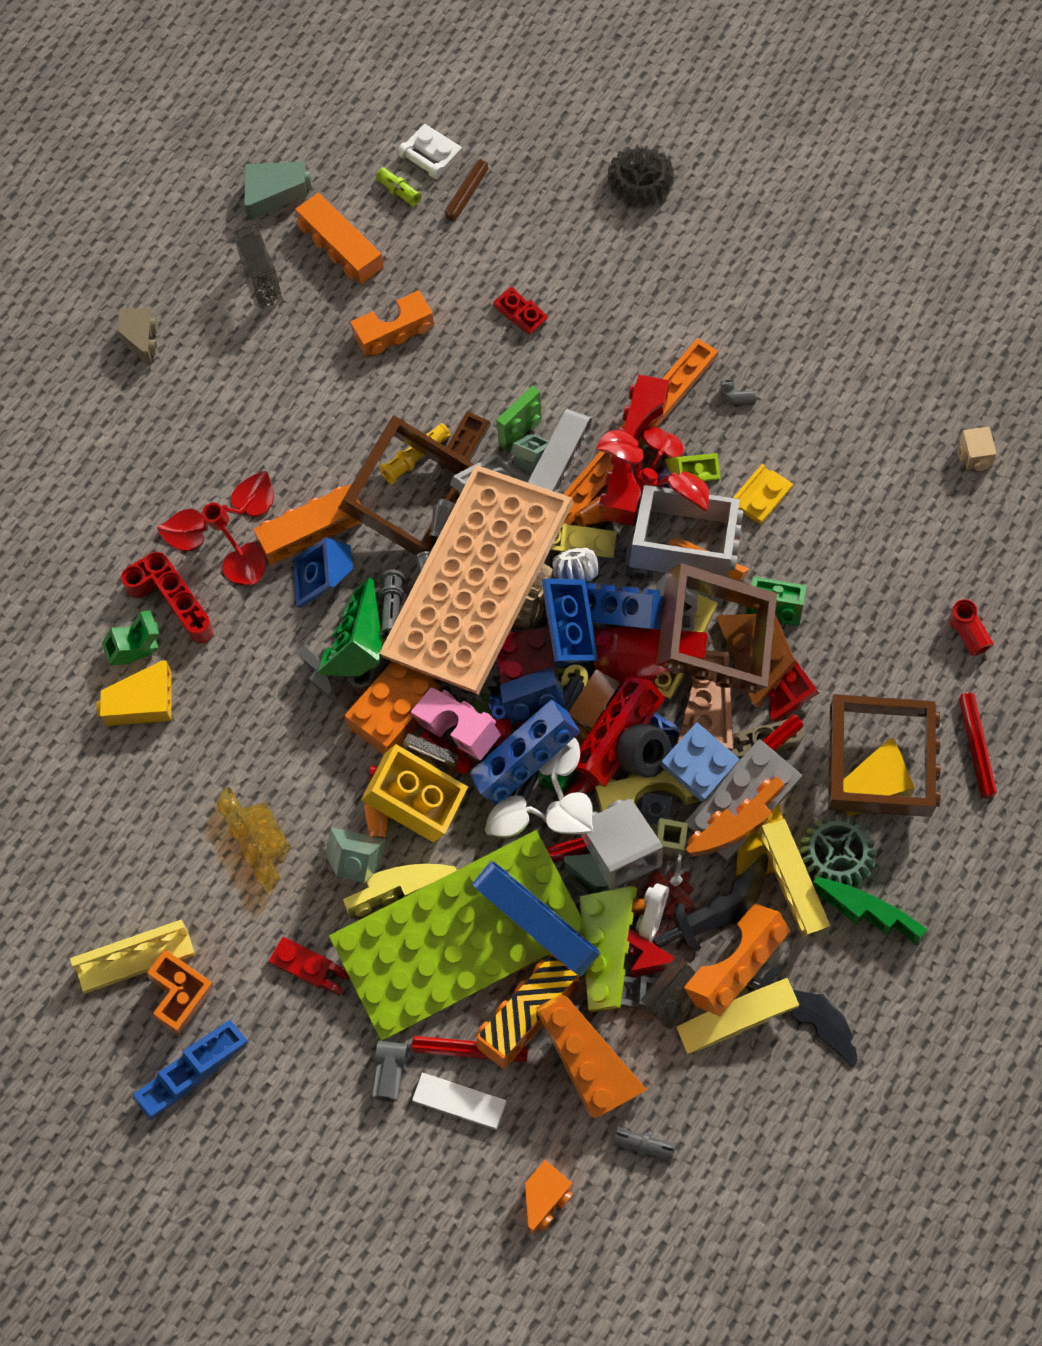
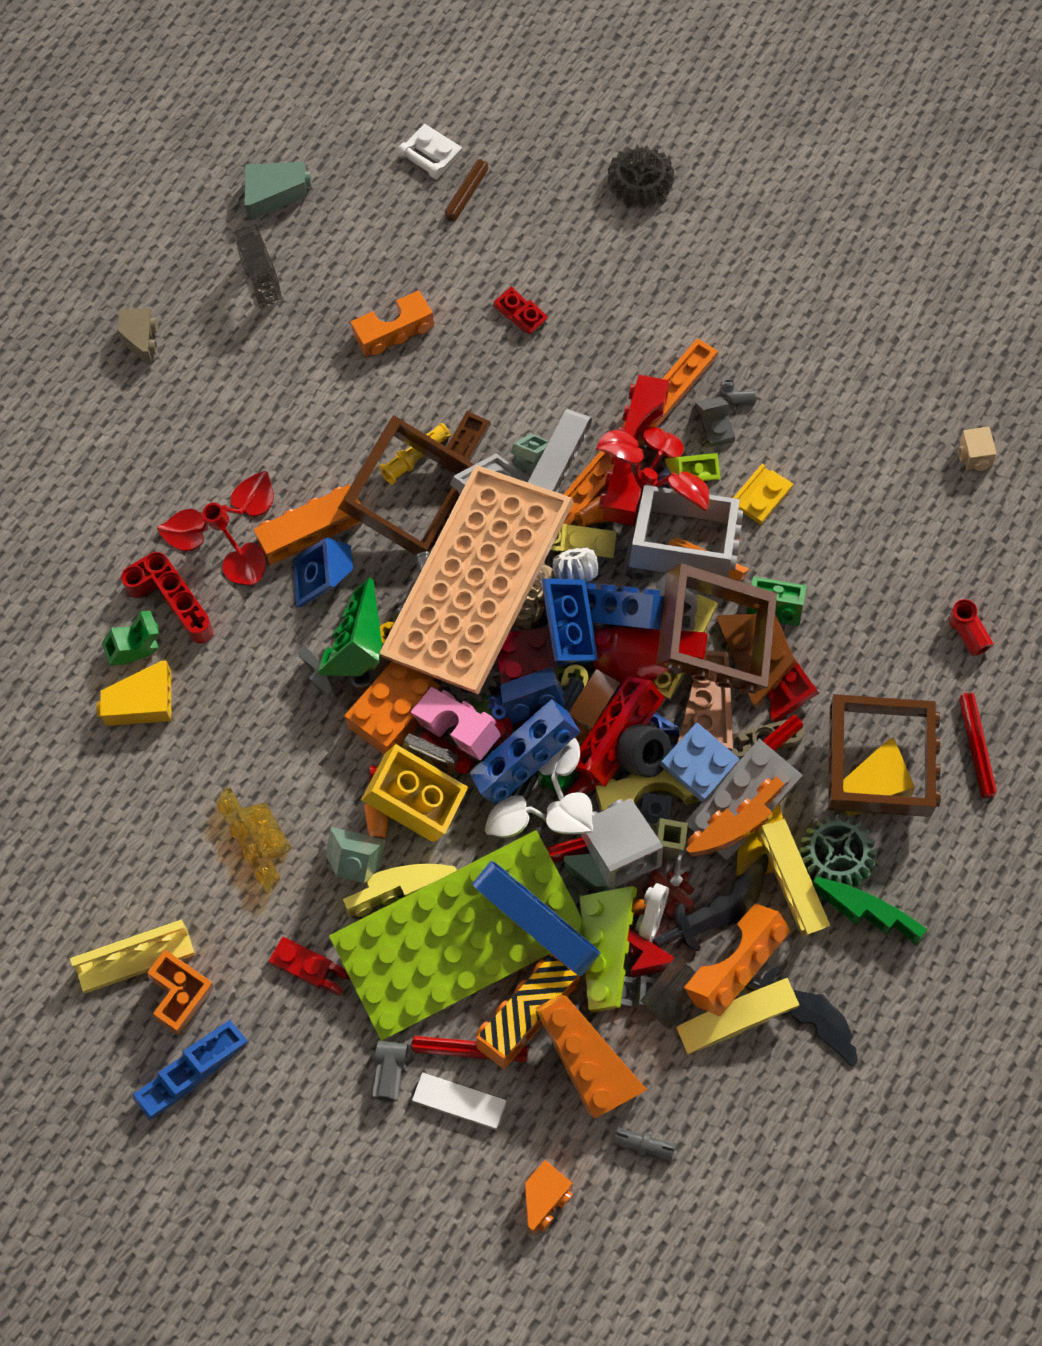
orange brick [295,192,384,284] -> none
lime pin [375,167,422,207] -> none
dark grey pin [380,569,405,640] -> none
dark grey cone [429,499,456,540] -> none
bright green plate [496,385,542,451] -> none
none -> dark grey slope [695,396,735,447]

